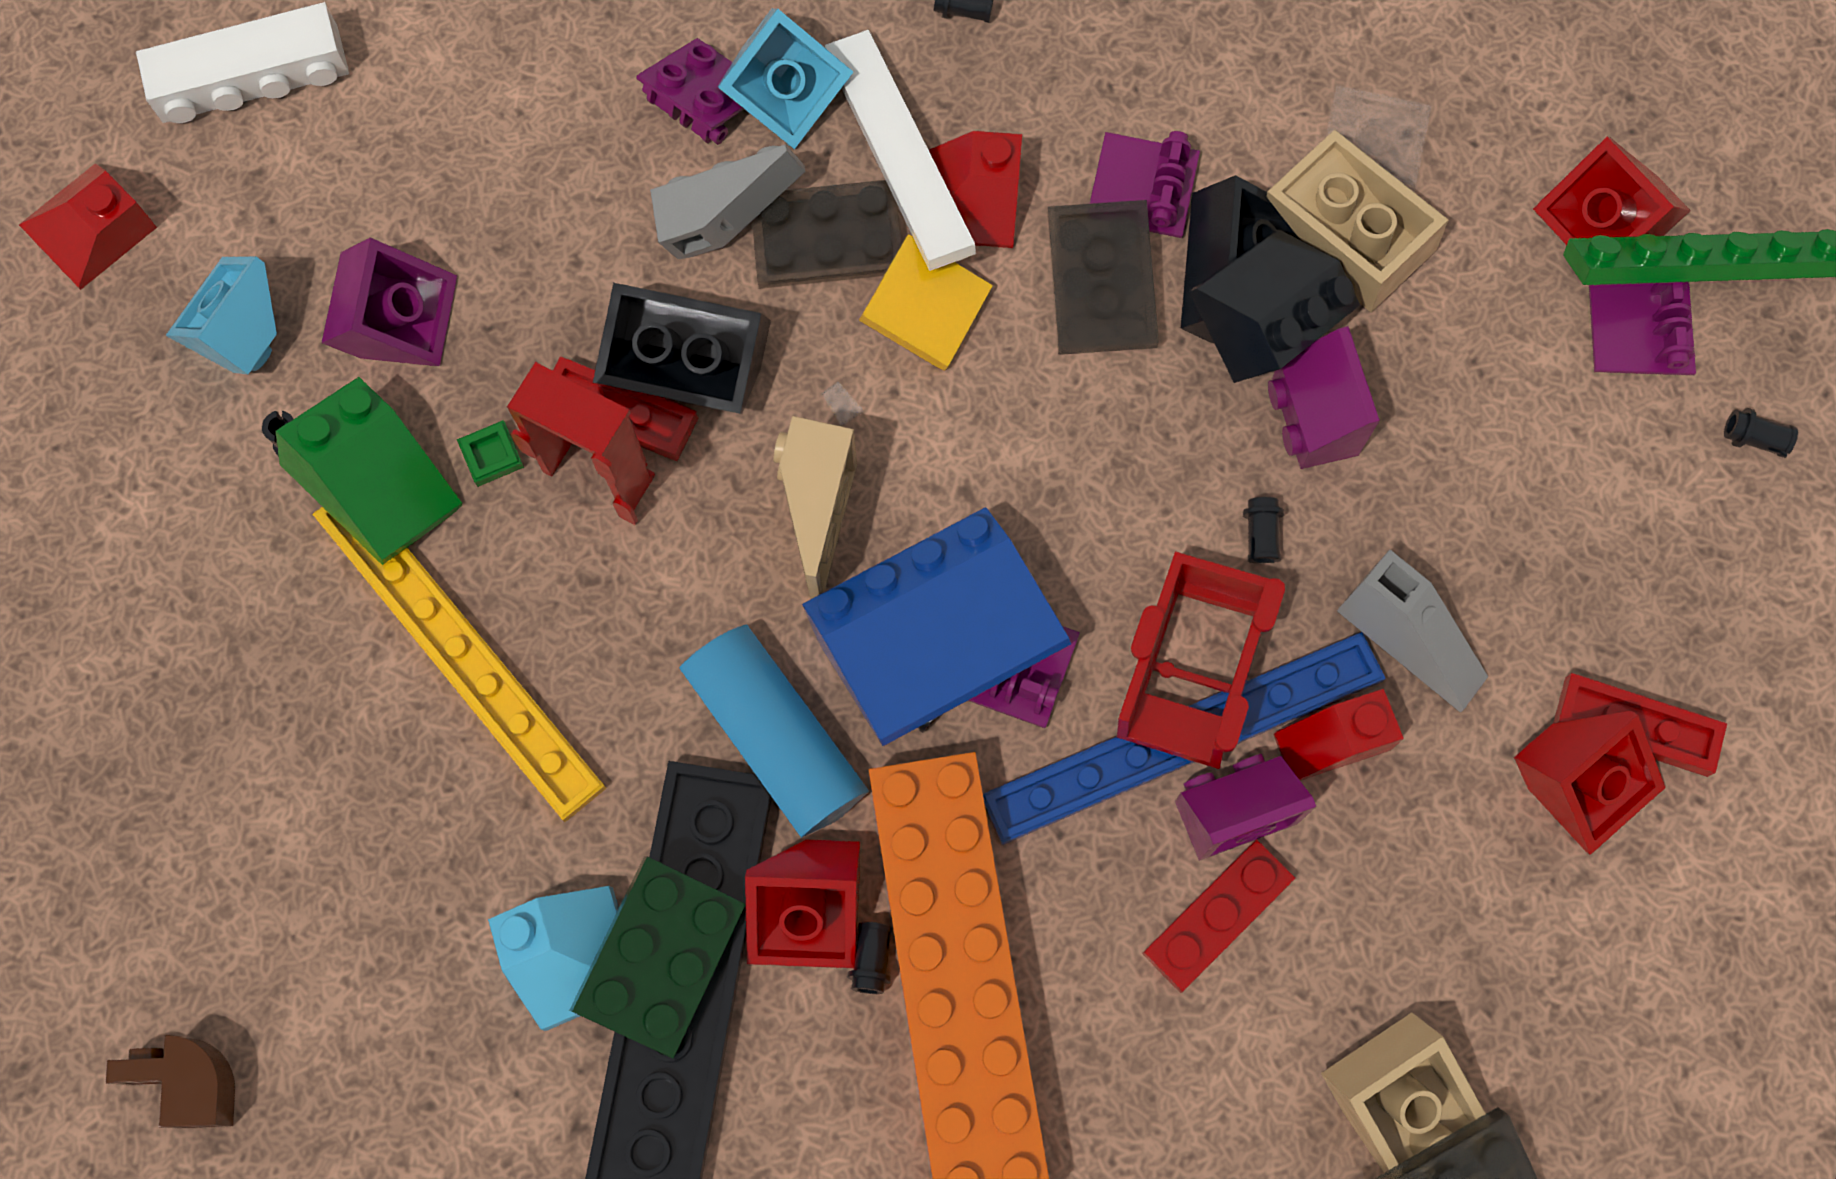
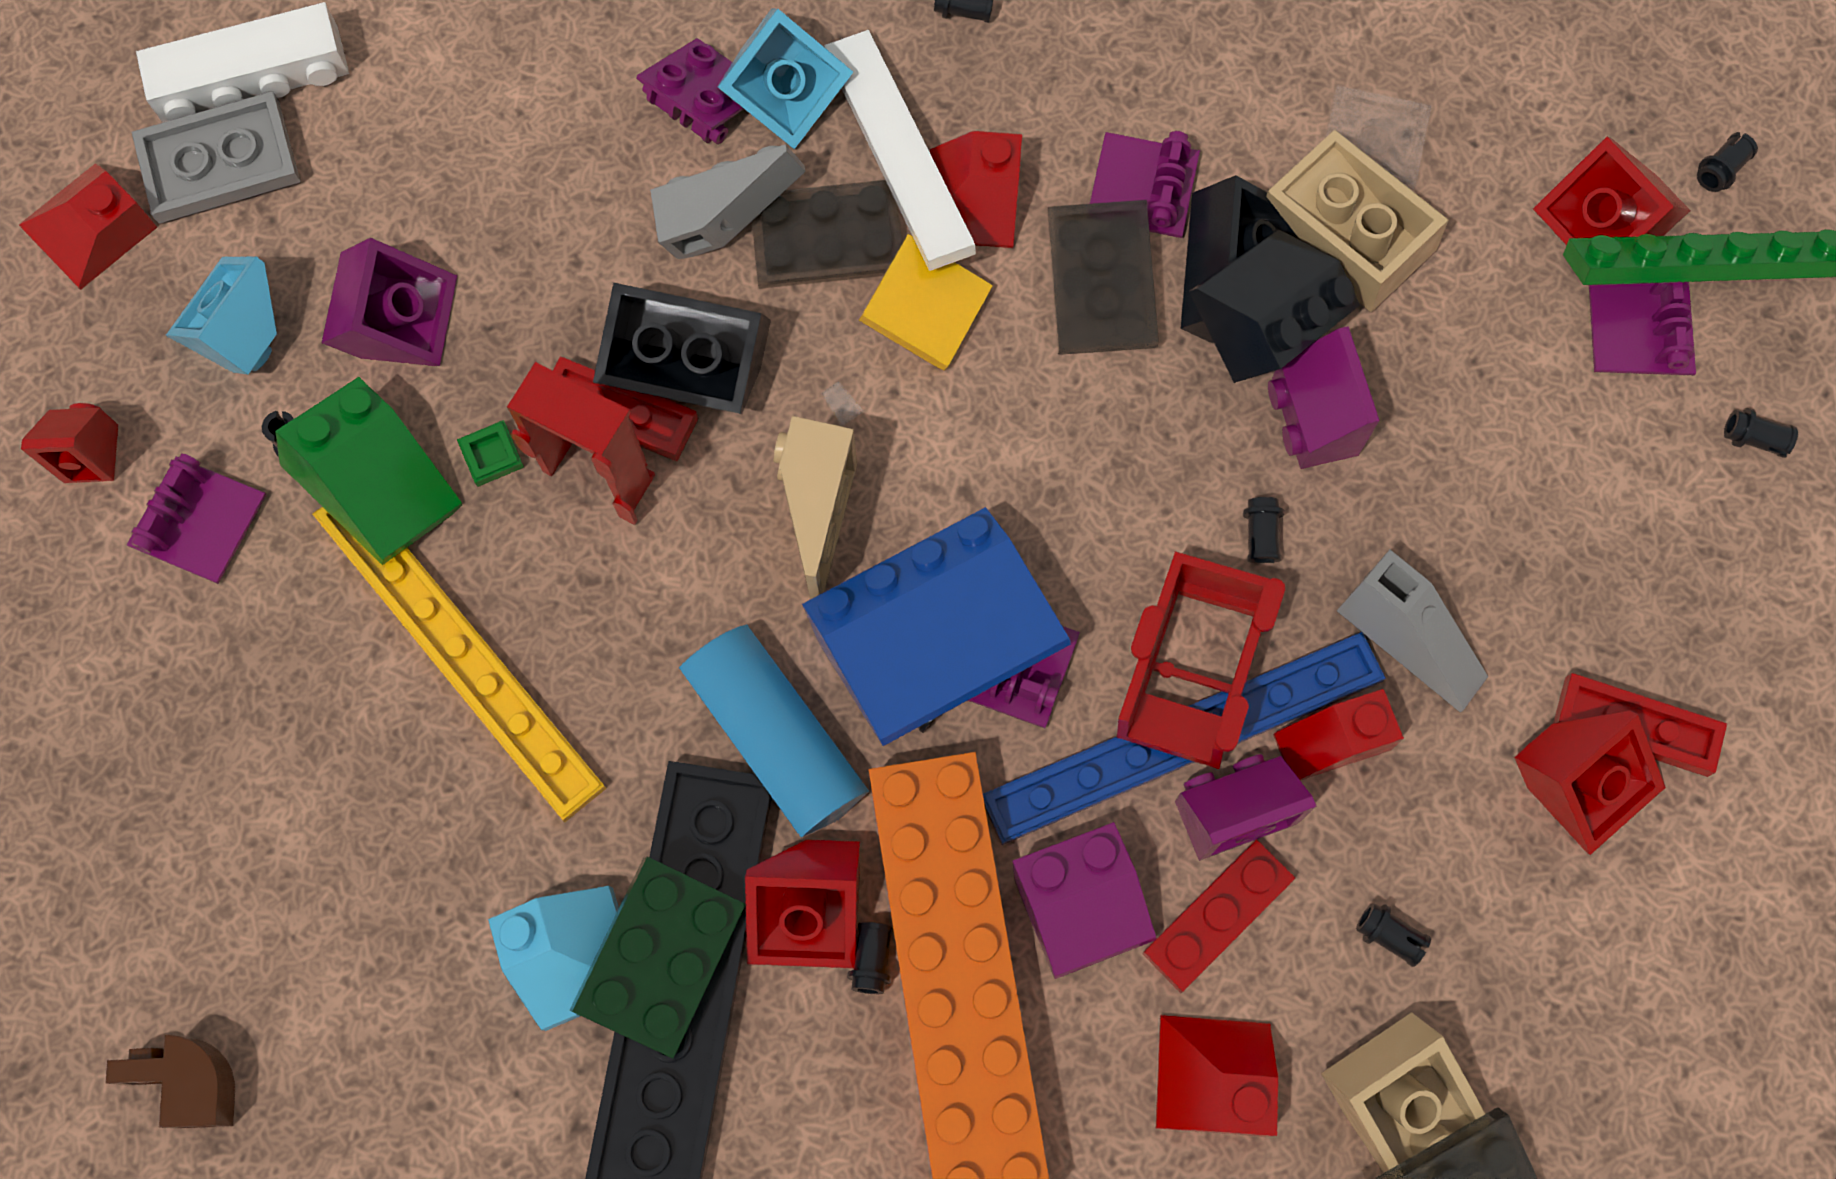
none -> red slope [21,403,118,483]
none -> magenta hinge [127,453,267,584]
none -> light grey plate [131,91,301,224]
none -> magenta slope [1012,822,1156,979]
none -> red slope [1155,1015,1278,1137]
none -> black pin [1356,903,1431,967]
none -> black pin [1697,132,1758,192]

